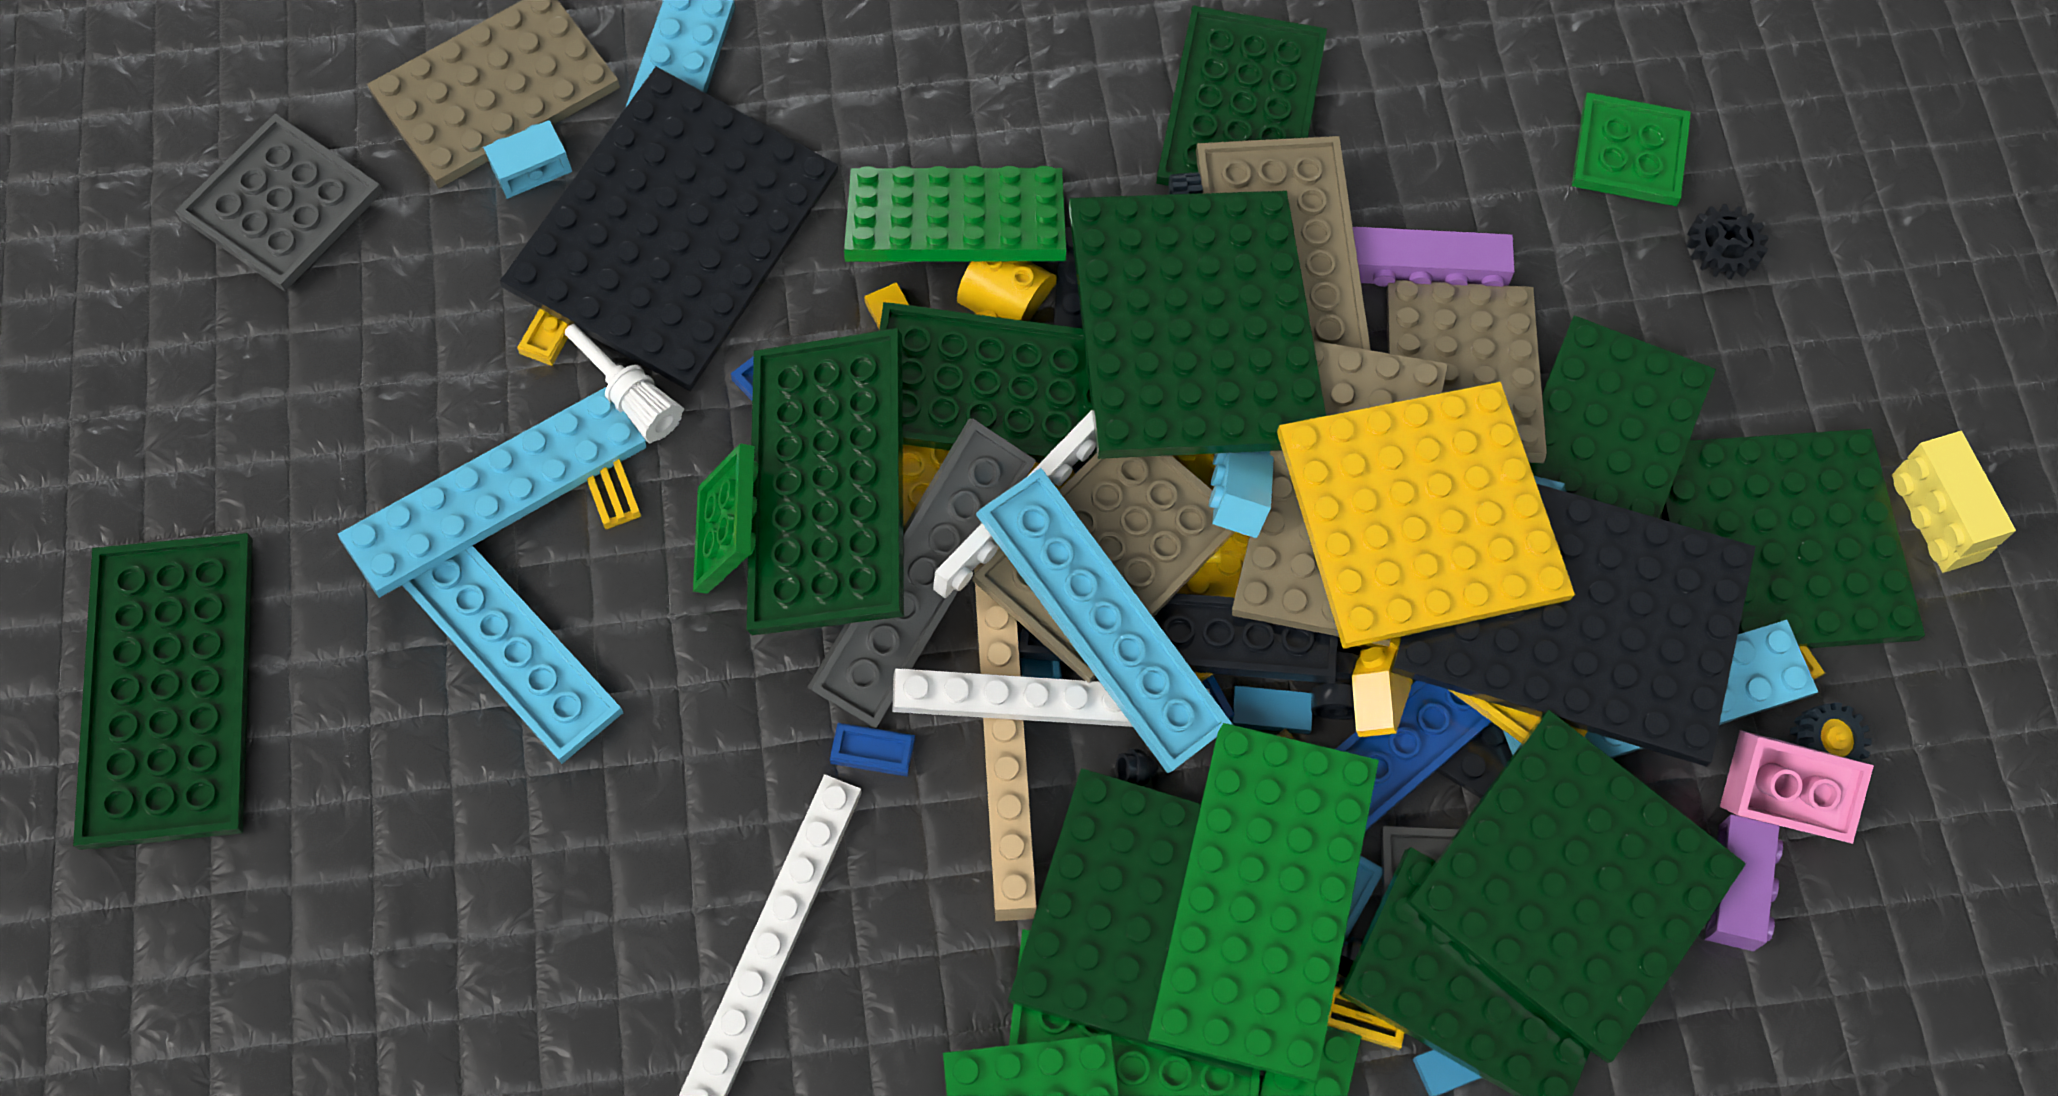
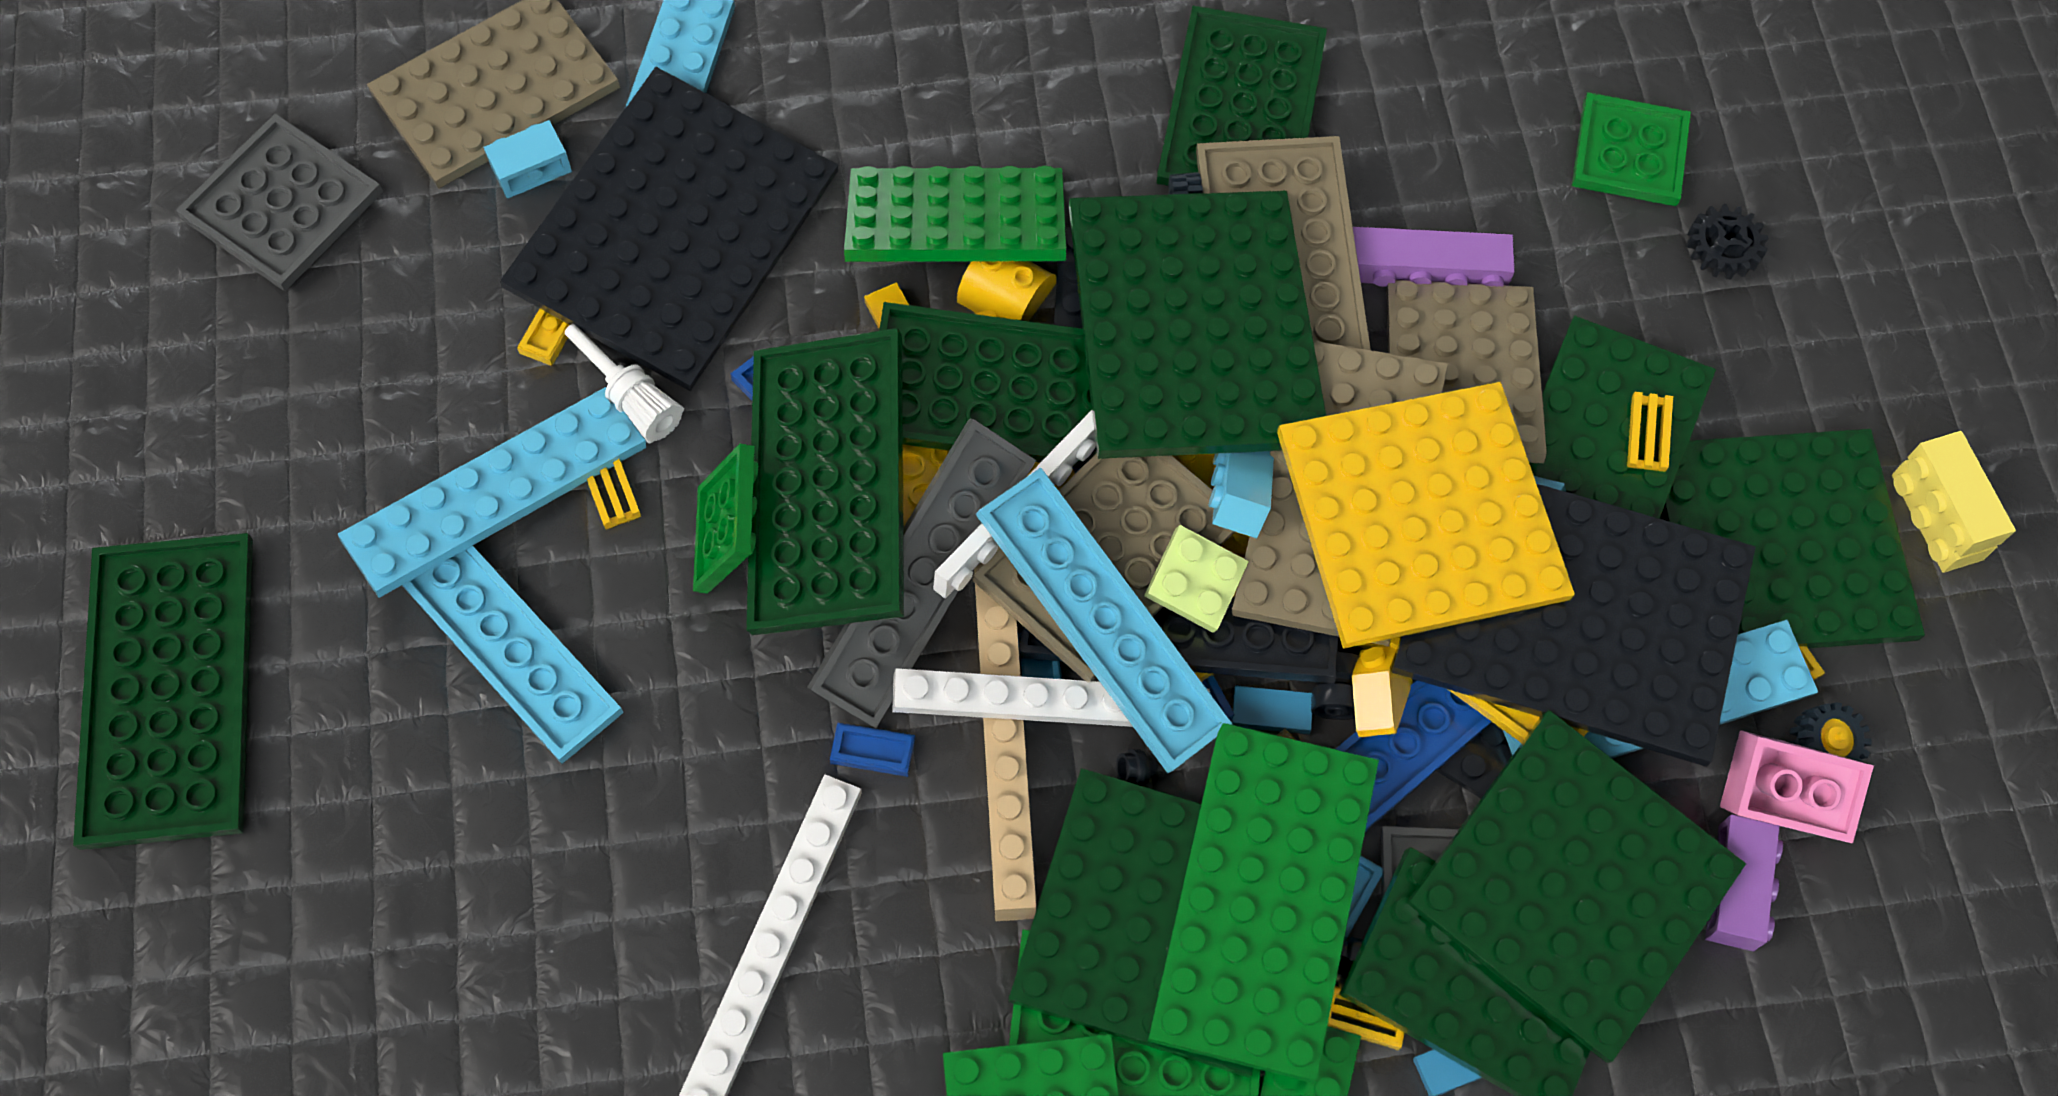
none -> yellowish green plate [1144,525,1249,632]
none -> yellow tile [1627,392,1673,472]

